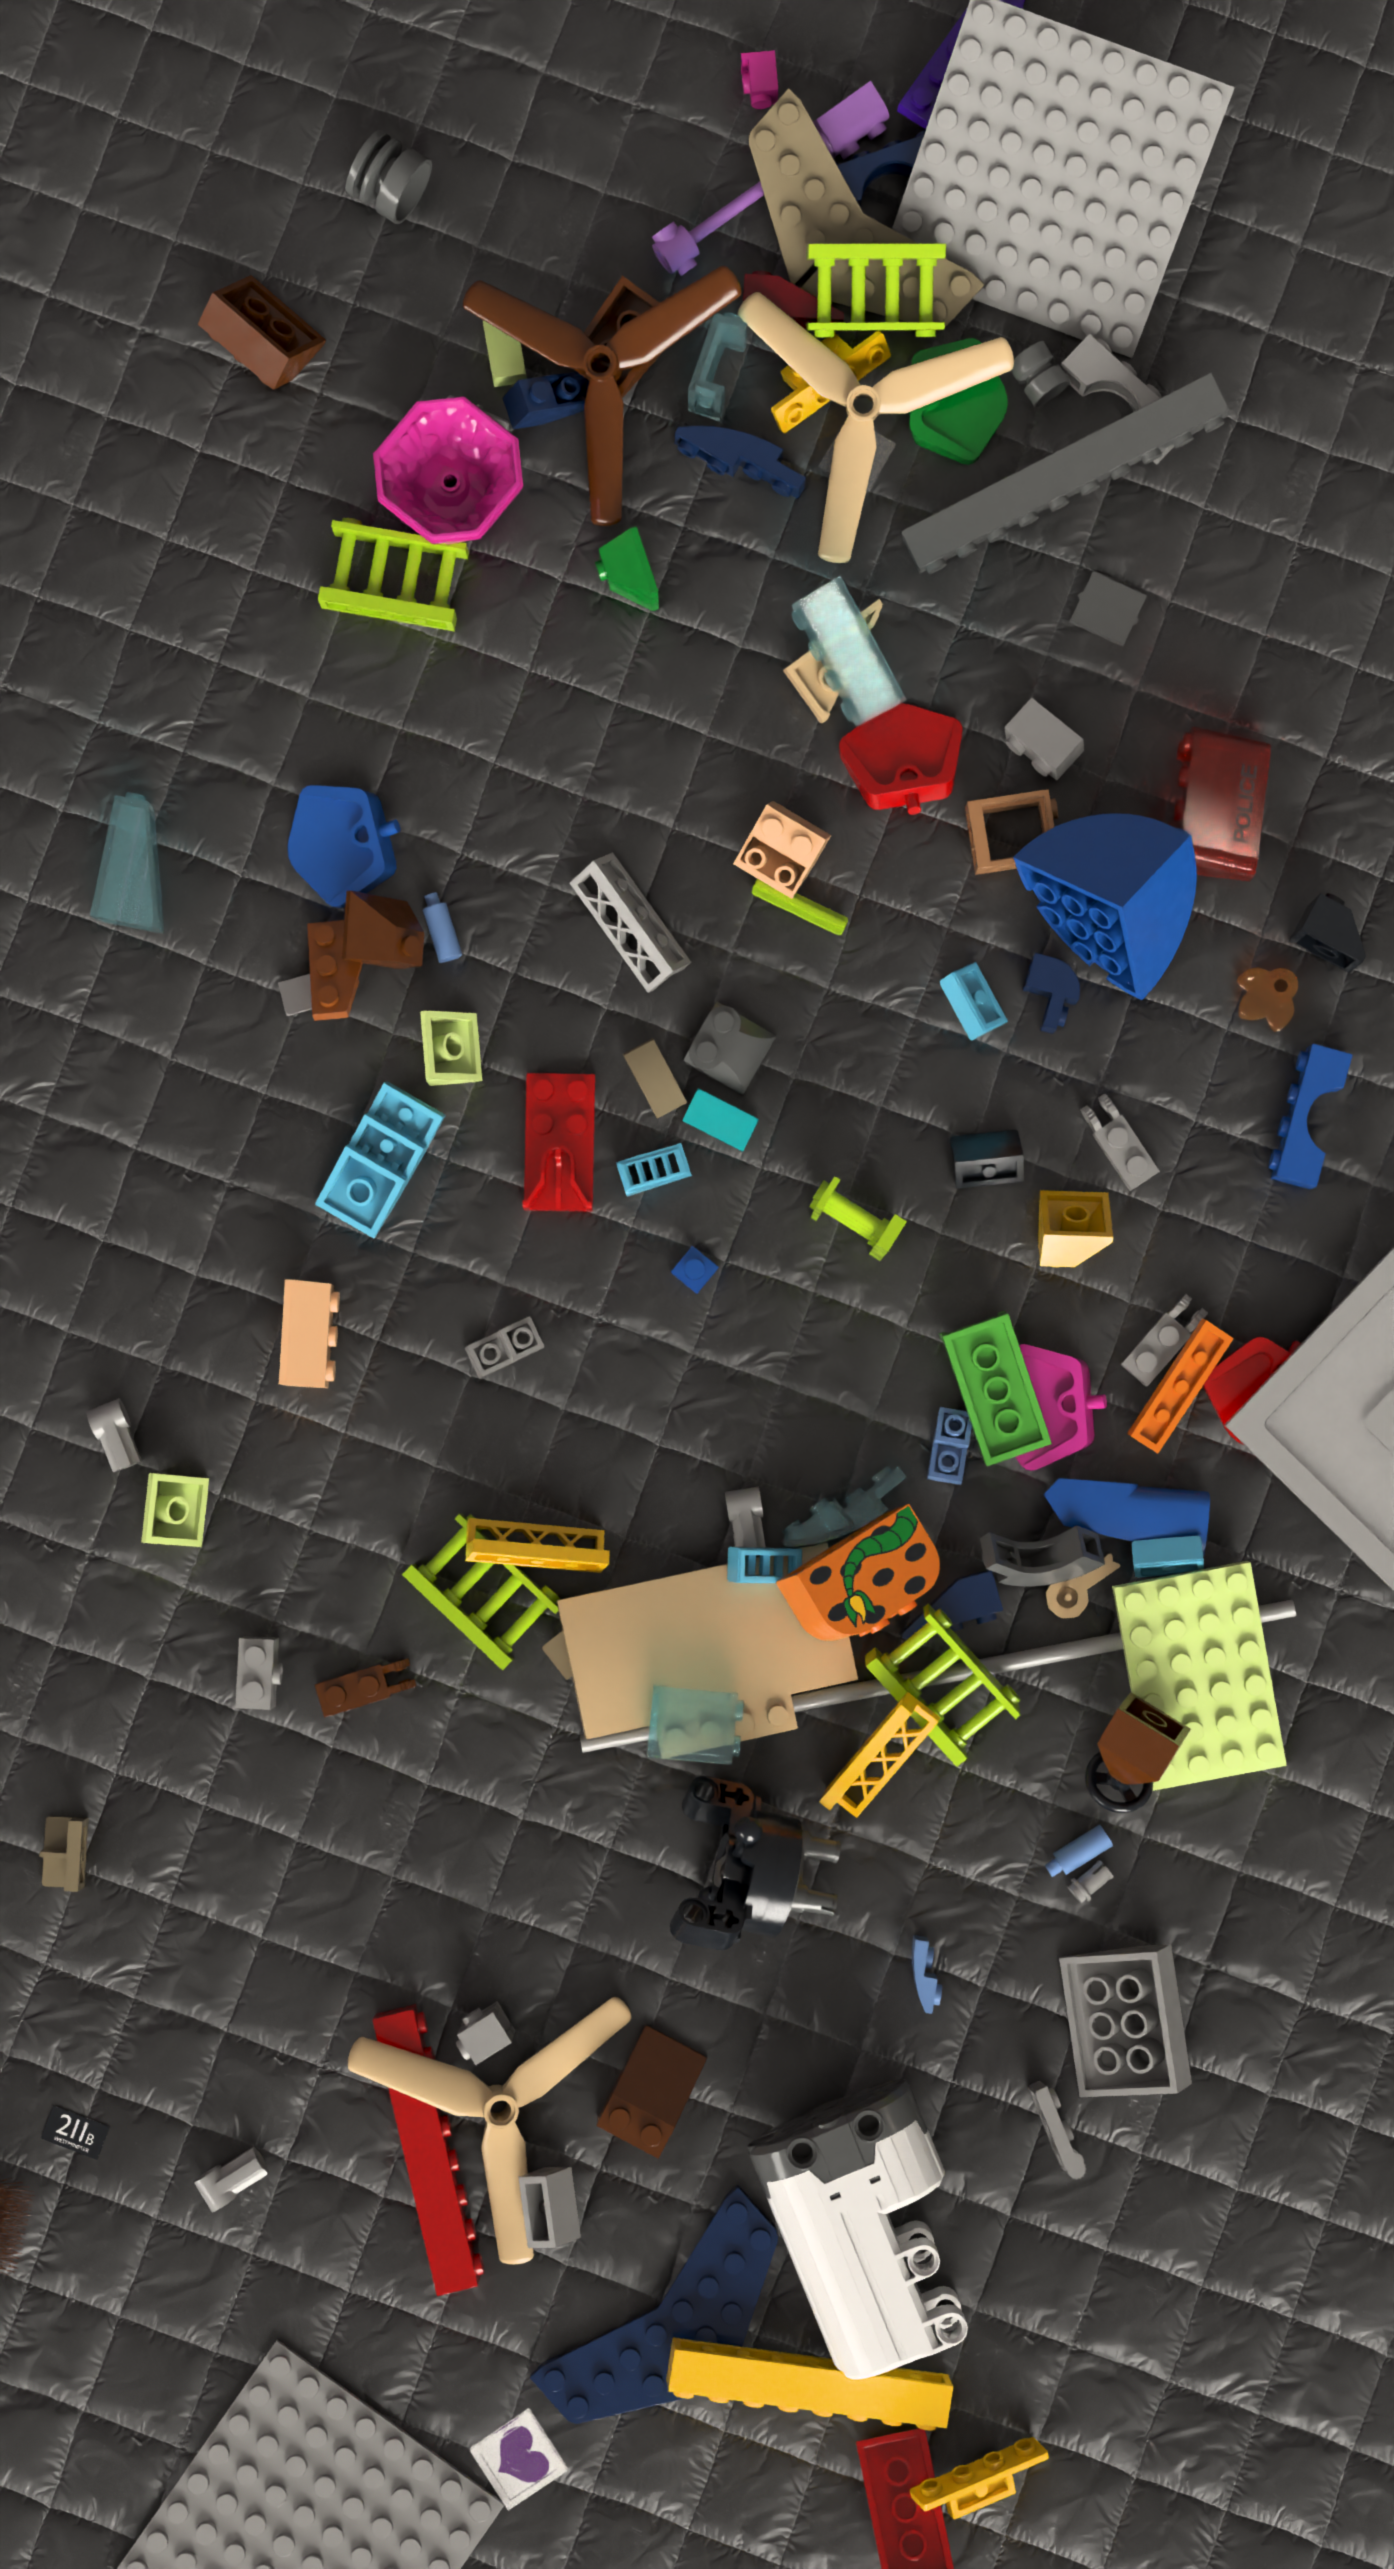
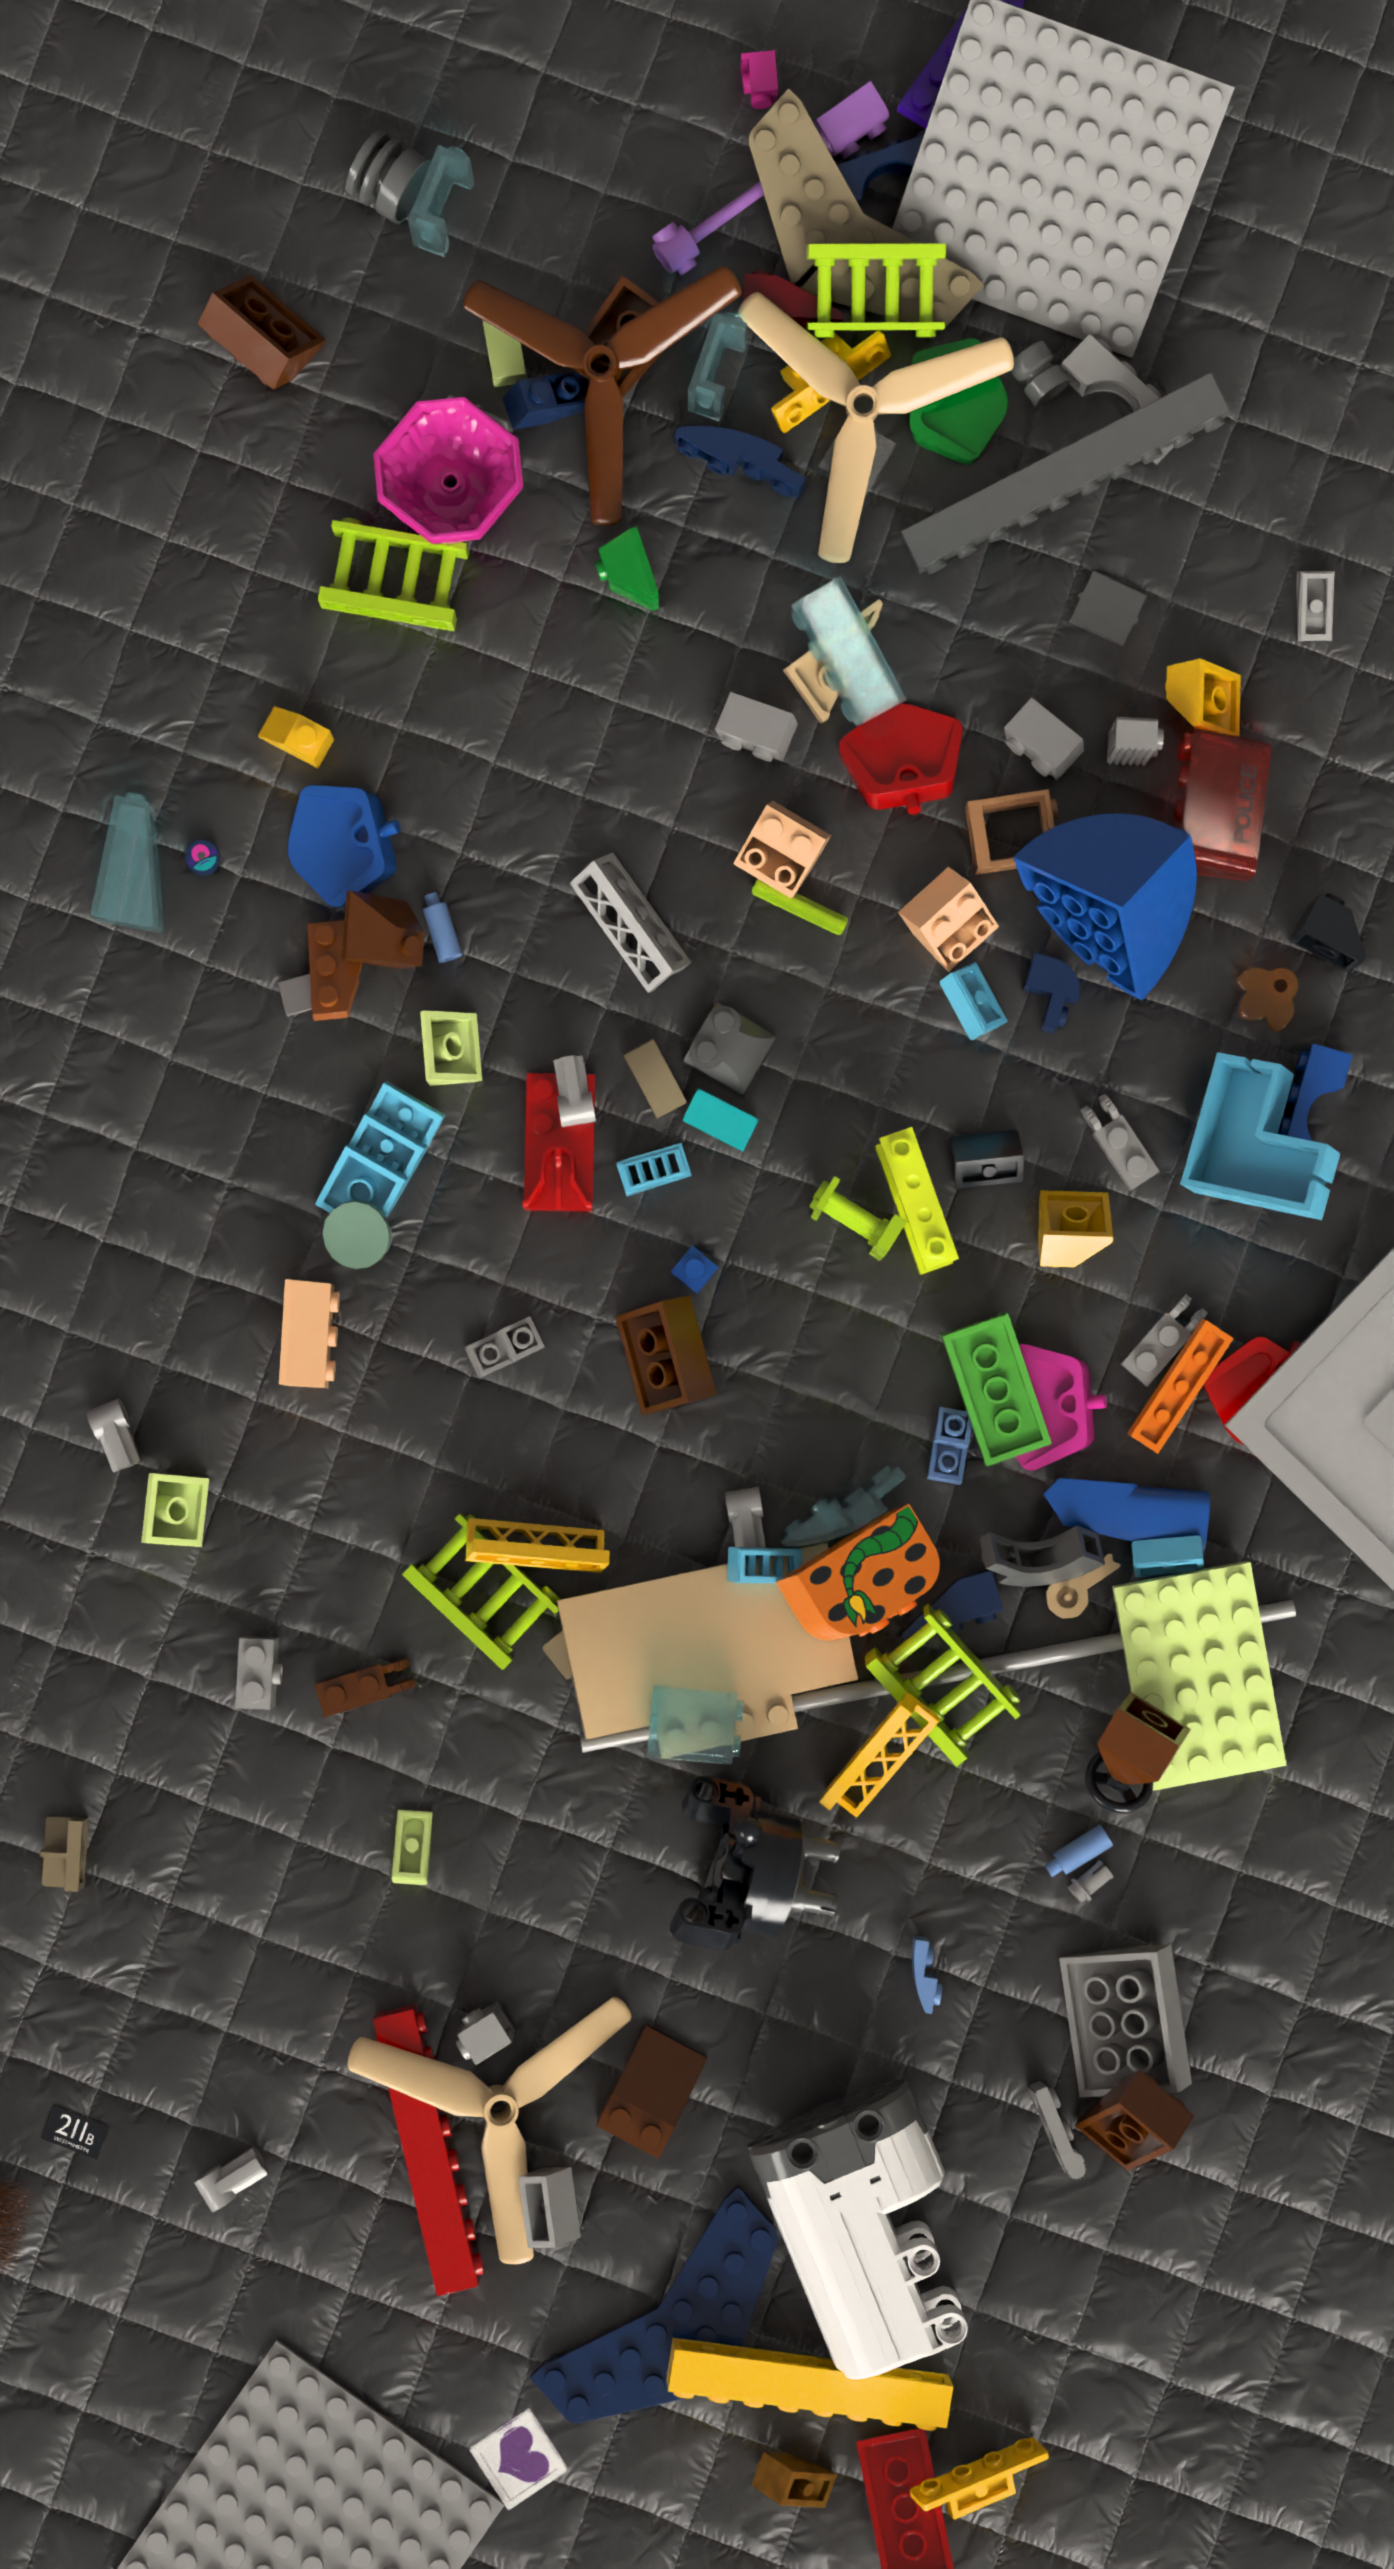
none -> tile [185,840,221,876]
none -> yellow slope [258,706,334,769]
none -> sand green tile [322,1200,392,1269]
none -> yellowish green slope [391,1810,433,1885]
none -> clear light blue panel [408,145,474,258]
none -> light grey piece [554,1055,596,1127]
none -> reddish brown slope [615,1295,717,1416]
none -> light grey brick [715,692,798,762]
none -> pearl gold slope [752,2452,837,2508]
none -> neon yellow fence [875,1127,959,1275]
none -> light nougat slope [898,867,999,972]
none -> reddish brown slope [1074,2070,1194,2171]
none -> light grey brick [1107,717,1164,767]
none -> yellow slope [1165,658,1241,742]
none -> medium azure piece [1180,1052,1340,1220]
none -> light grey slope [1296,571,1335,641]

